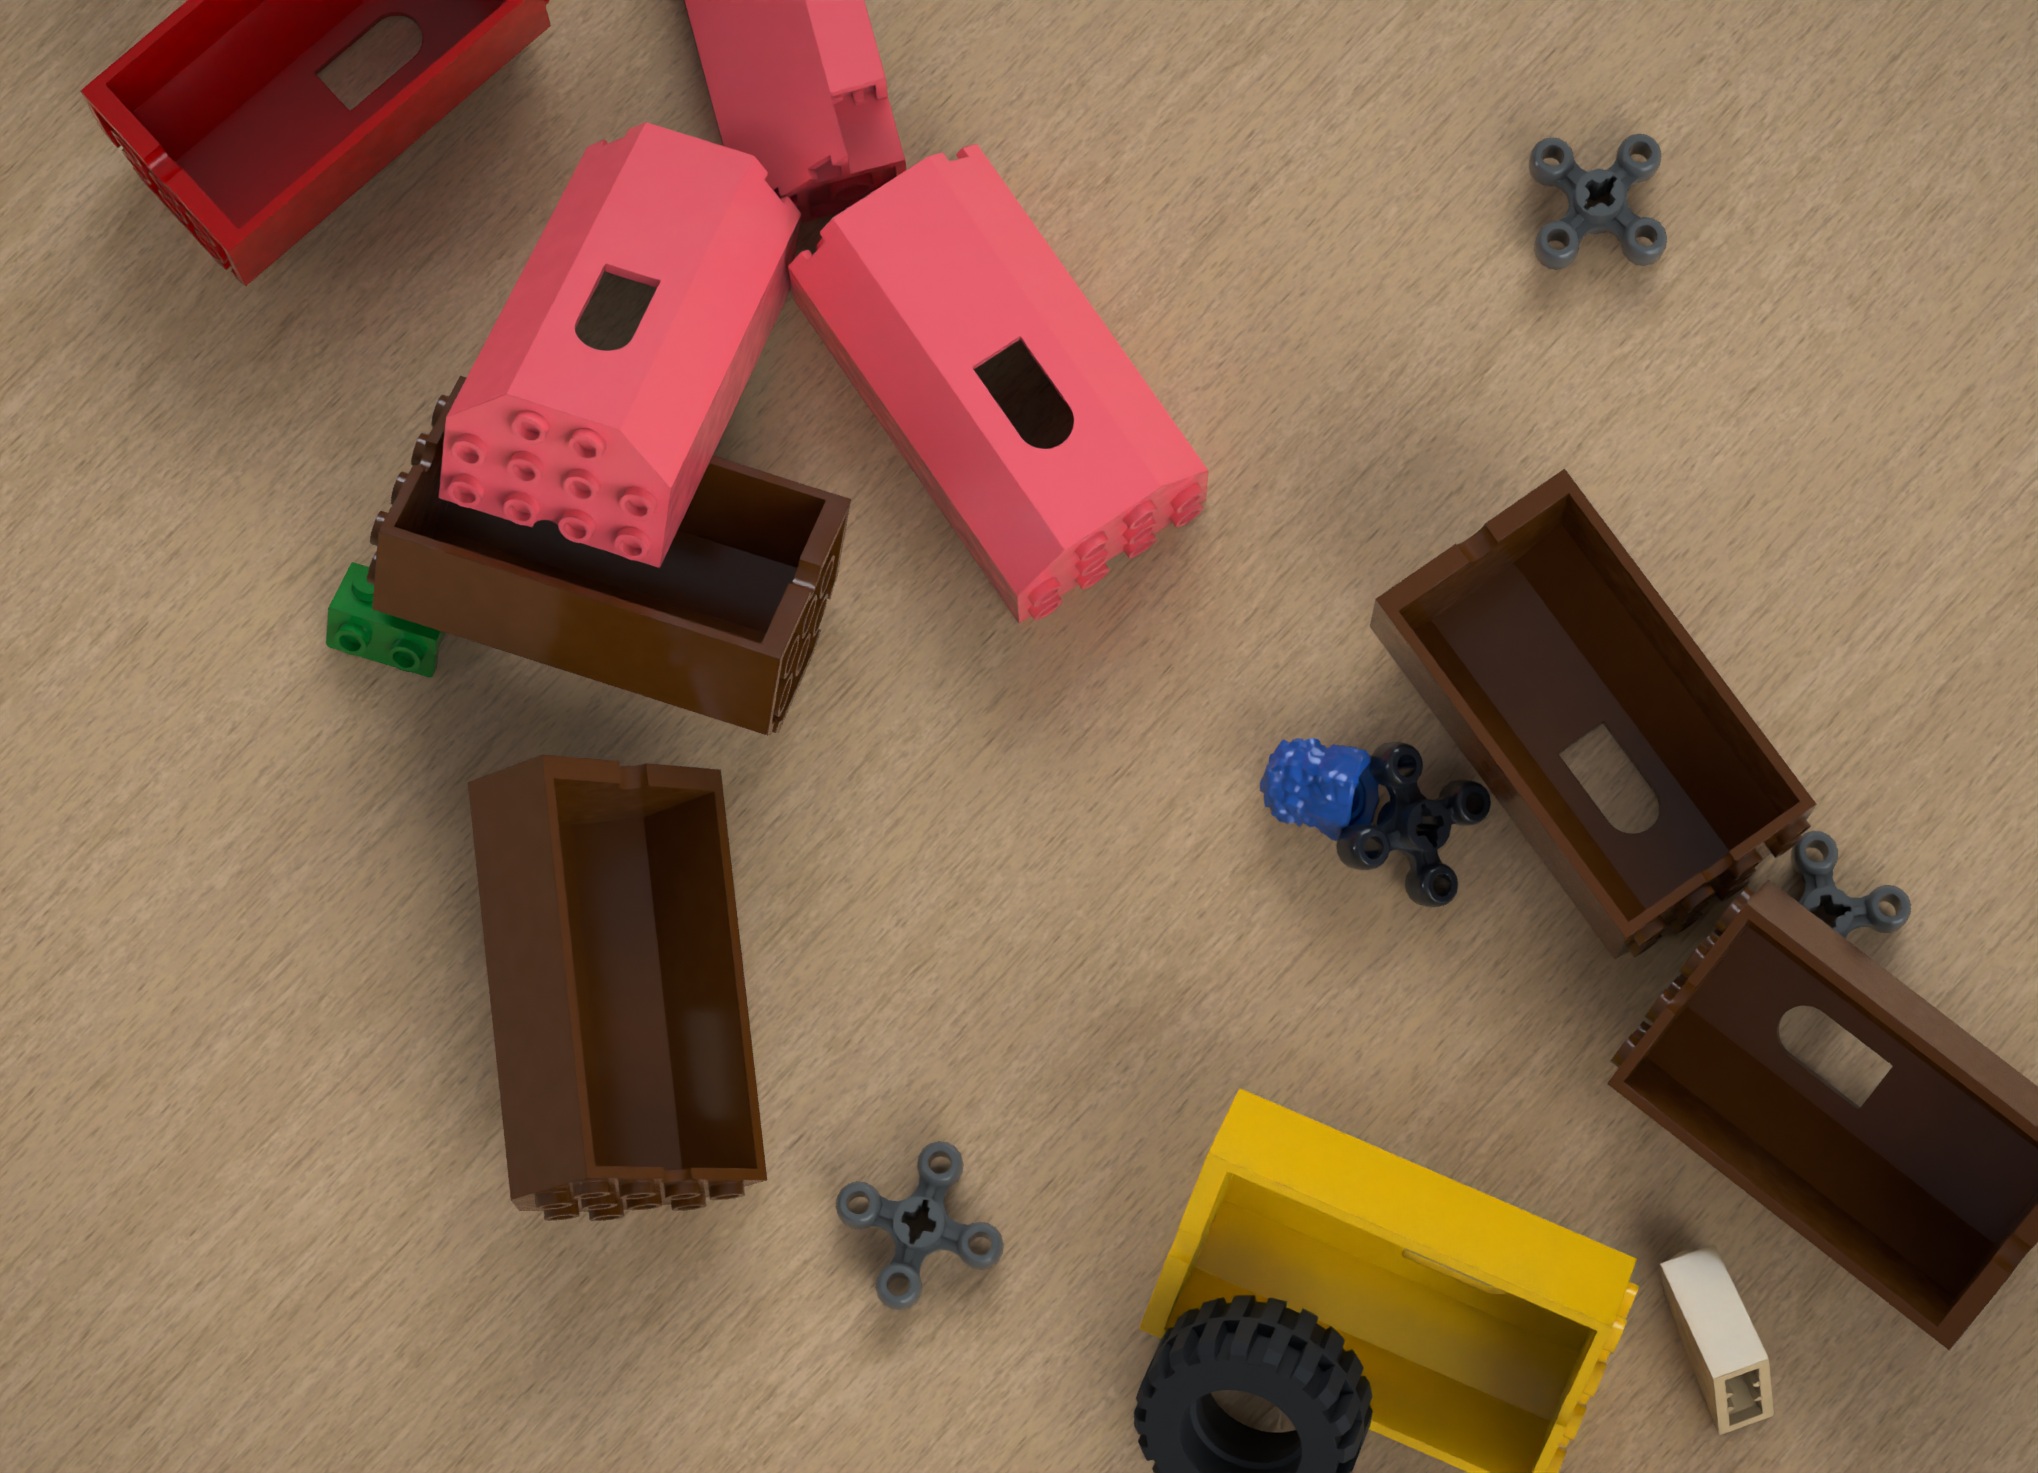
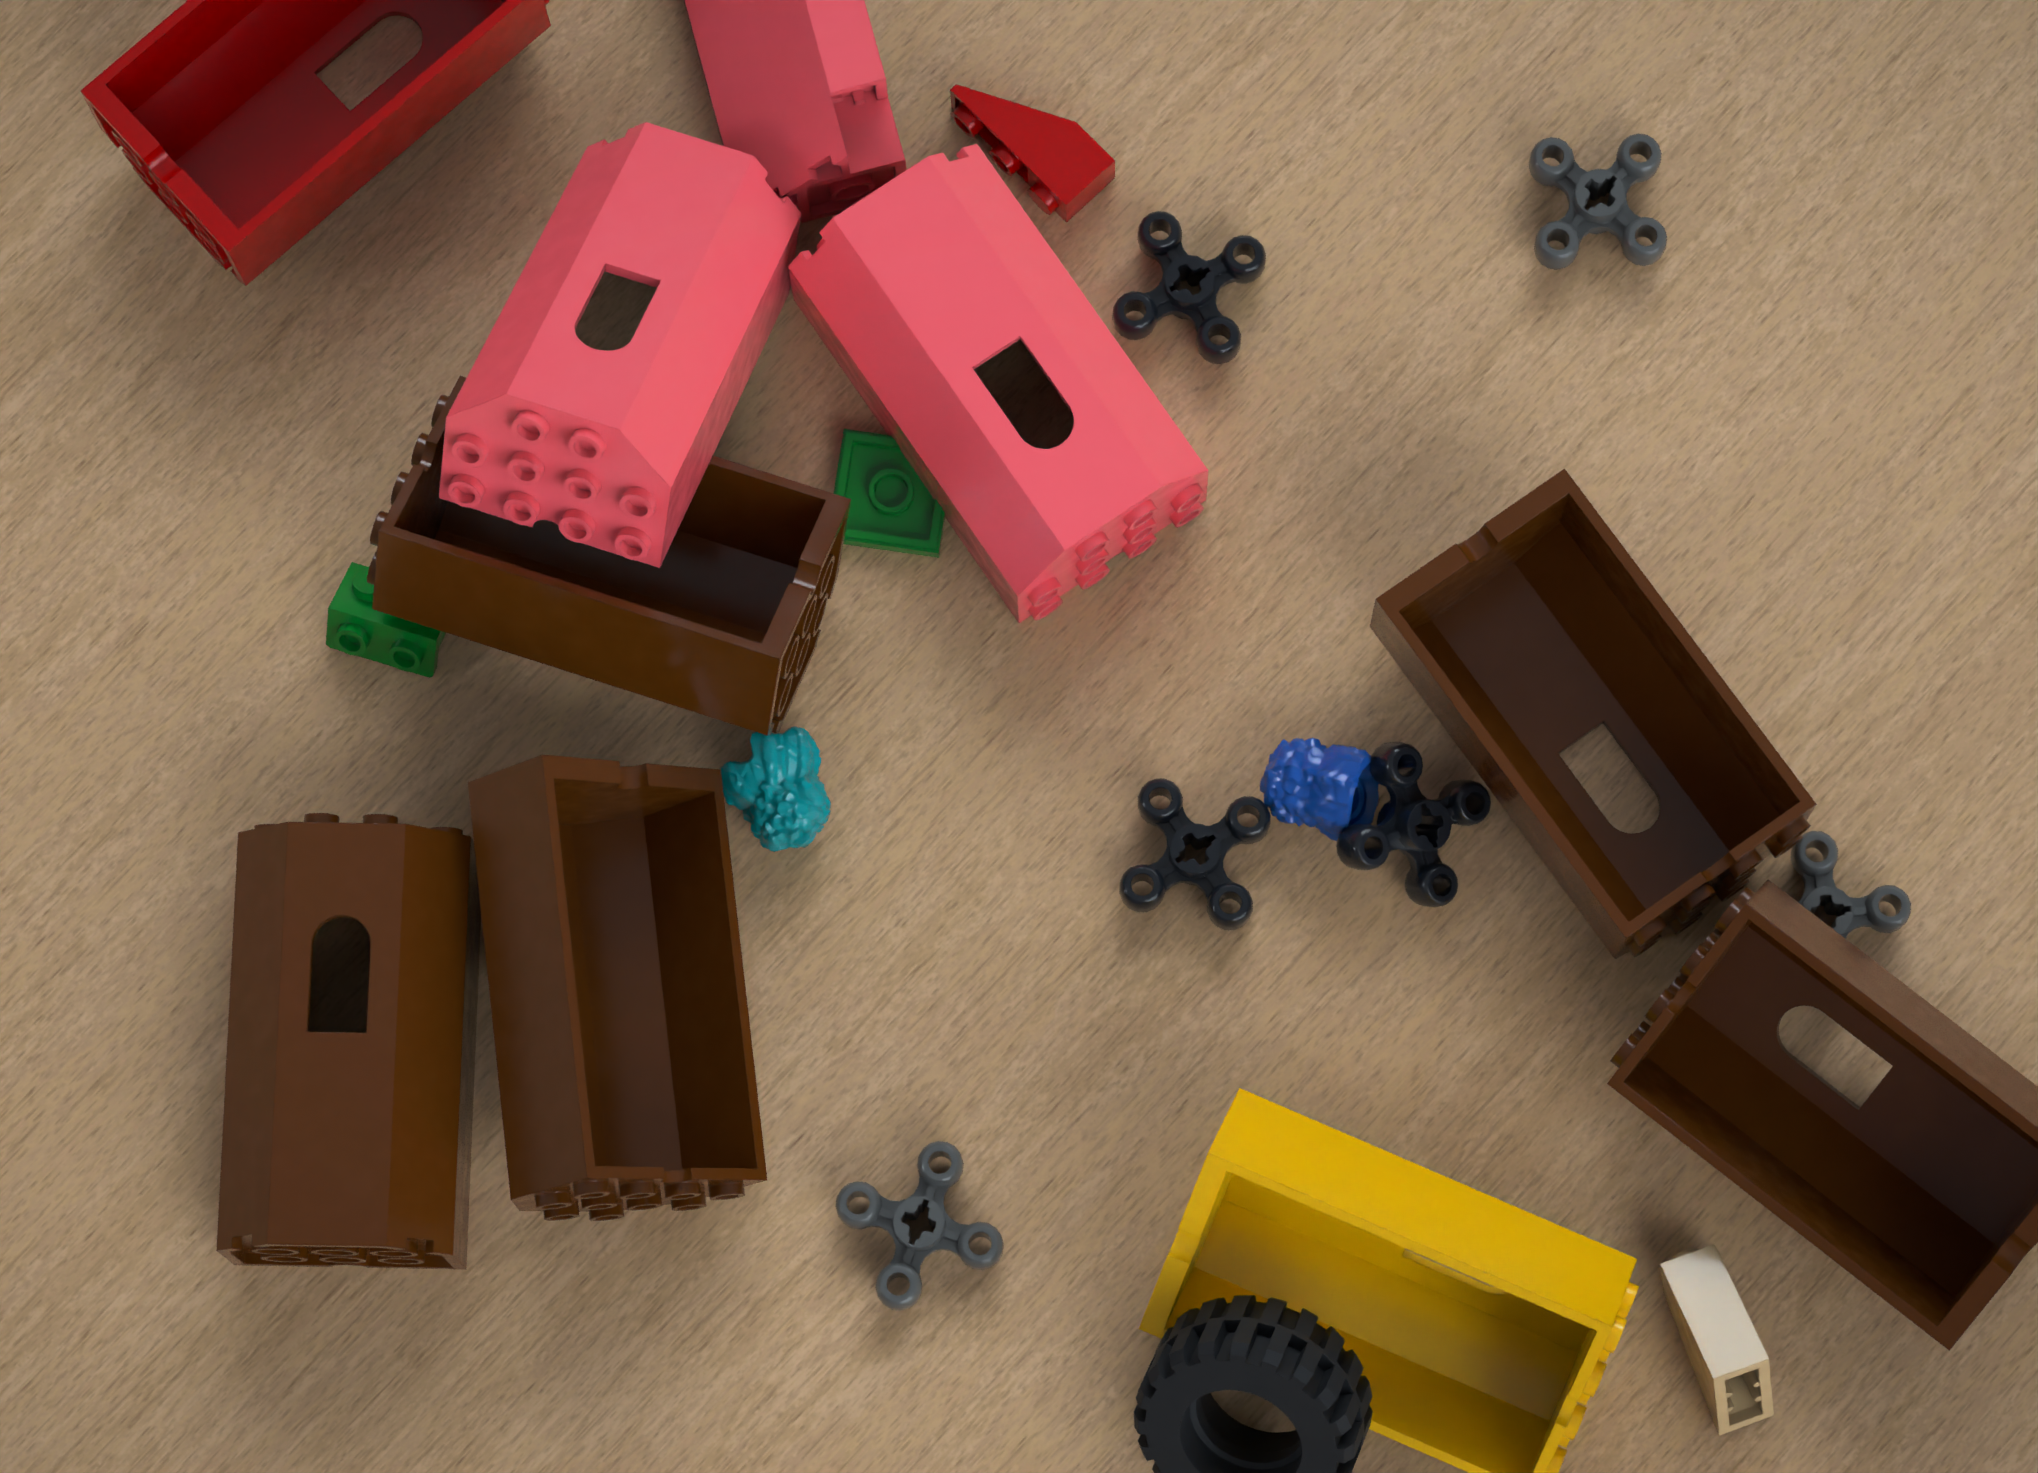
none -> reddish brown panel [216,813,481,1270]
none -> teal hair [719,726,831,852]
none -> green tile [833,429,945,558]
none -> red slope [950,84,1115,223]
none -> black gear [1112,211,1266,364]
none -> black gear [1119,778,1271,930]

